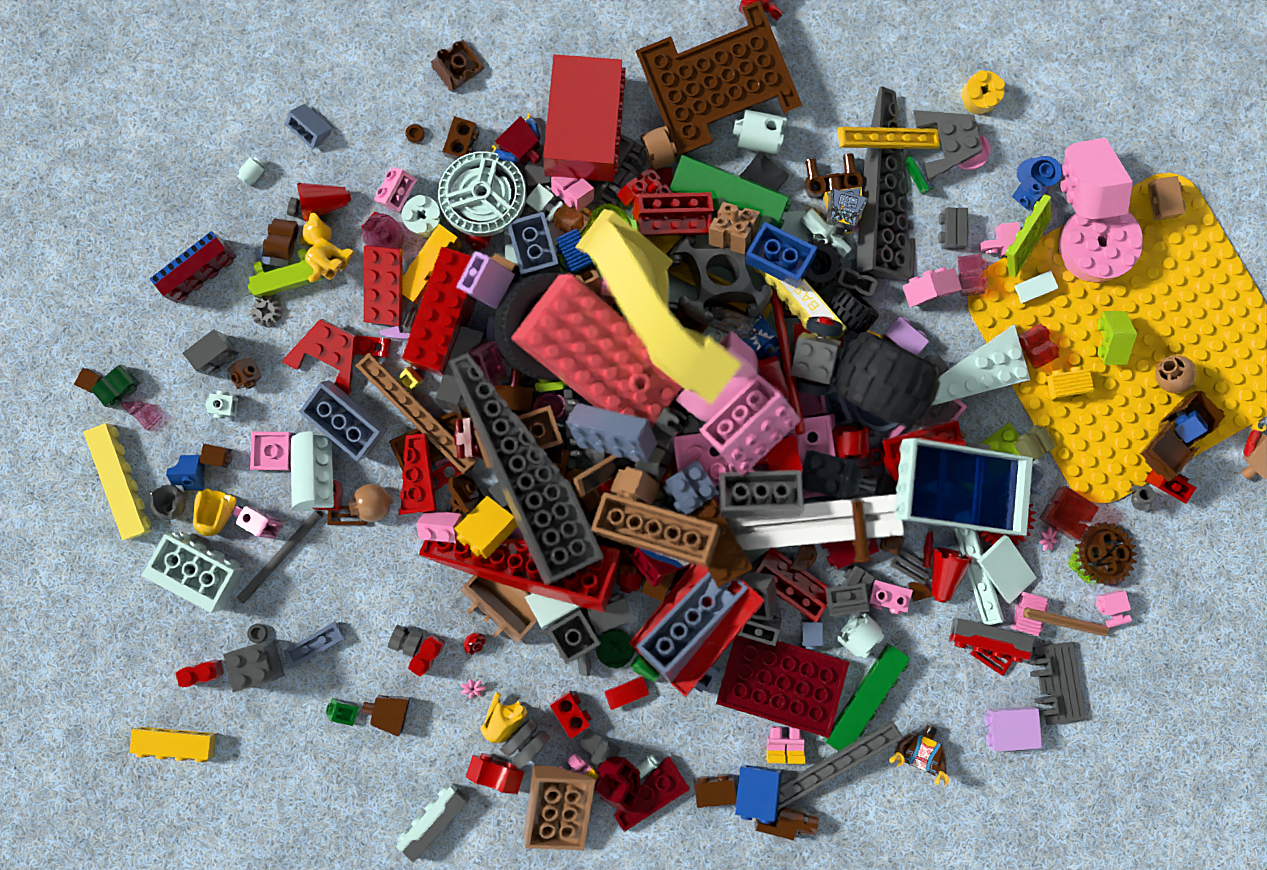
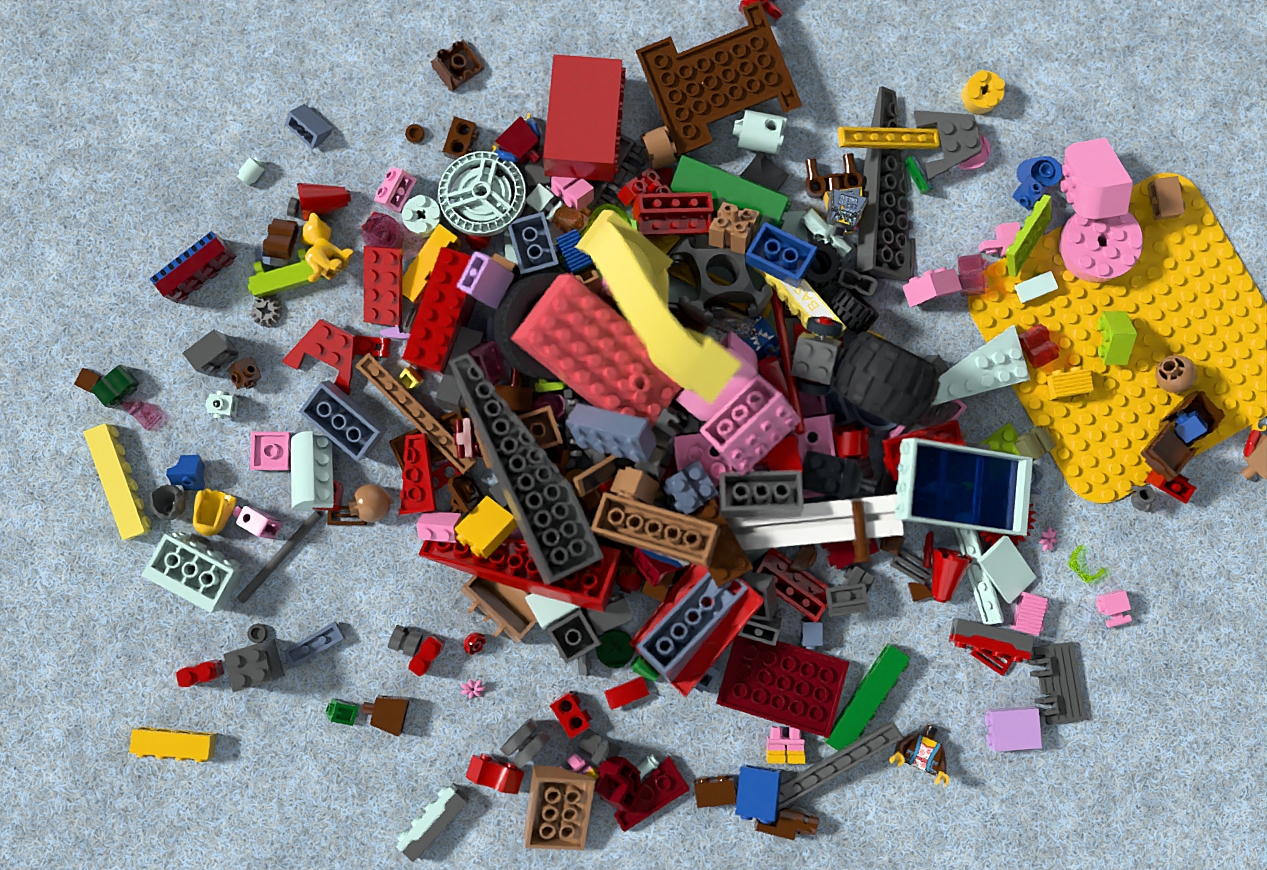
reddish brown brick [199,443,233,468] -> none
yellow hair [480,692,528,744] -> none
light aqua brick [838,612,884,658] -> none
bright pink brick [867,580,913,615] -> none
red bush [868,448,885,466] -> none
lavender brick [882,317,929,355] -> none
dark grey brick [938,207,968,249] -> none
medium nougat axle [1023,607,1109,636] -> none
clear red piece [1038,486,1099,540] -> none
reddish brown gear [1074,522,1137,585] -> none

